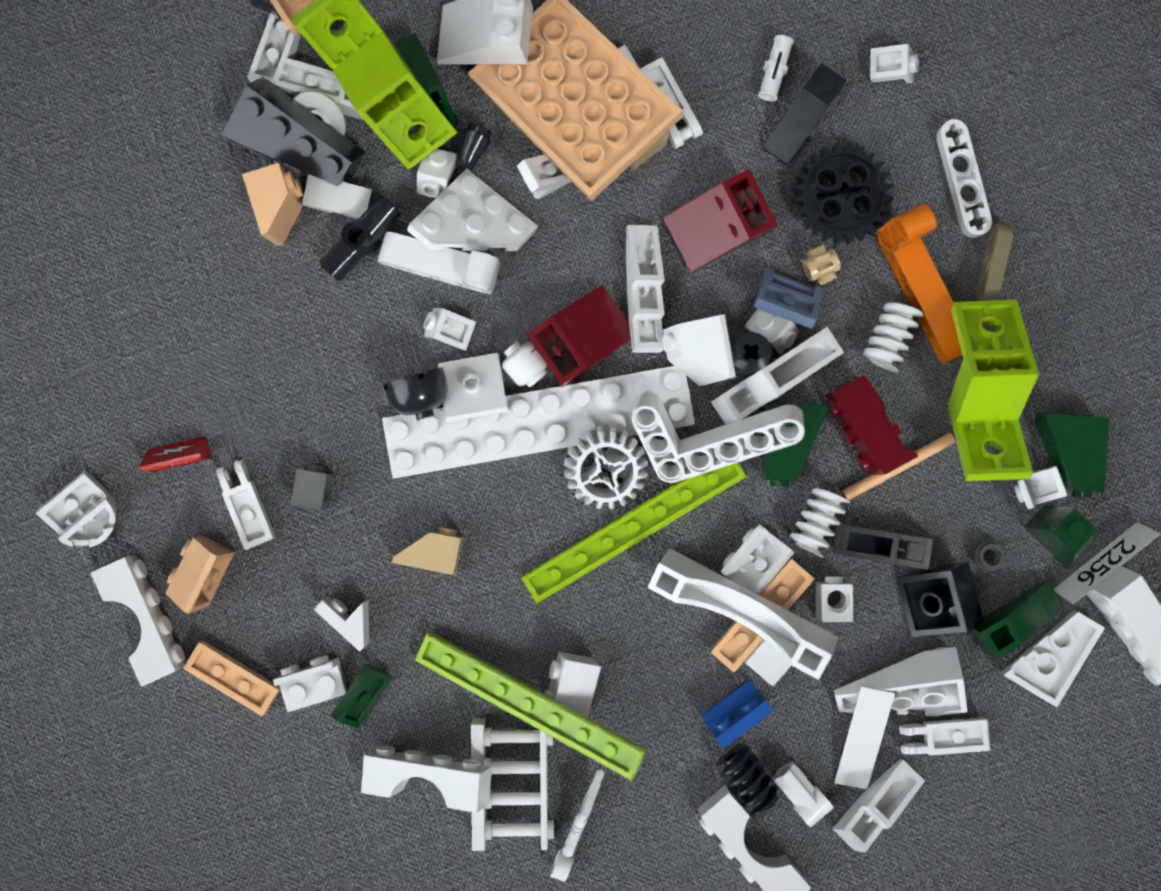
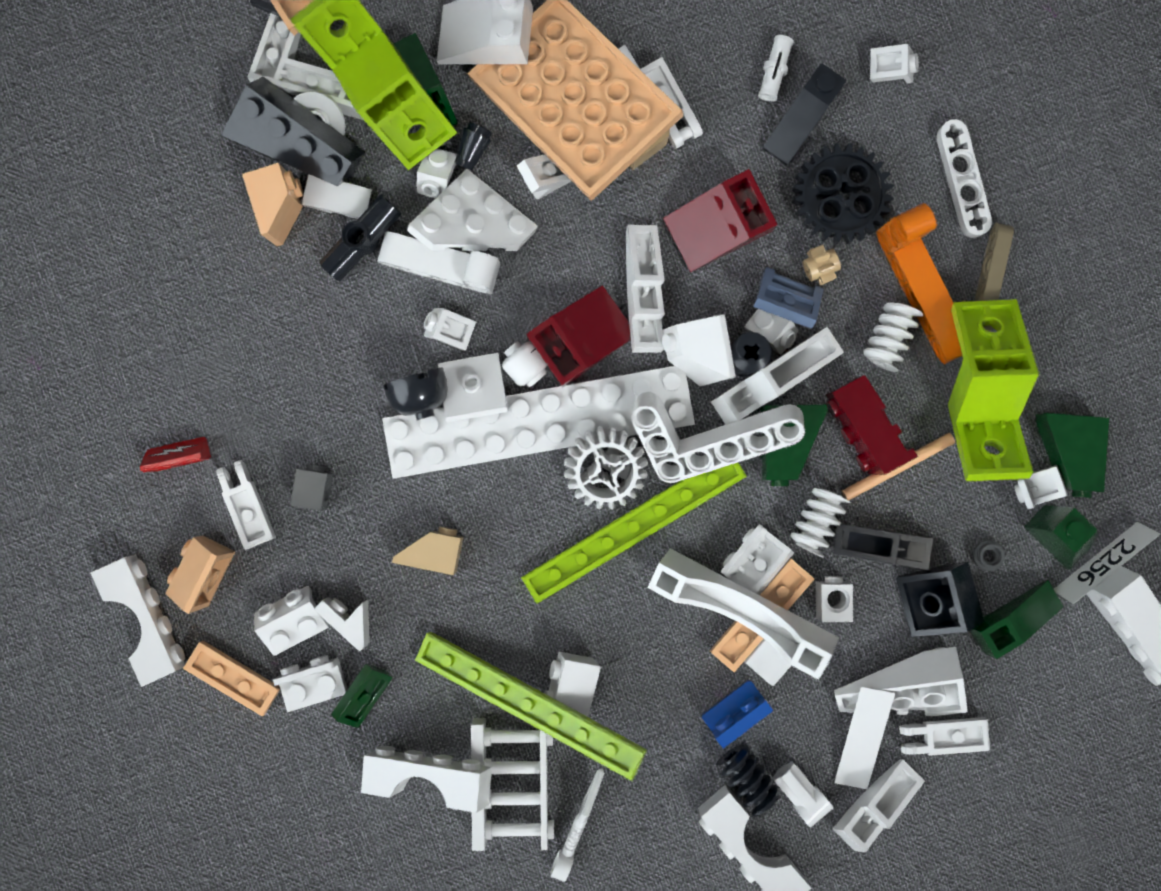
white slope [36,470,116,547] -> none
white wing [1000,610,1105,707] -> none
none -> white bracket [254,586,329,656]

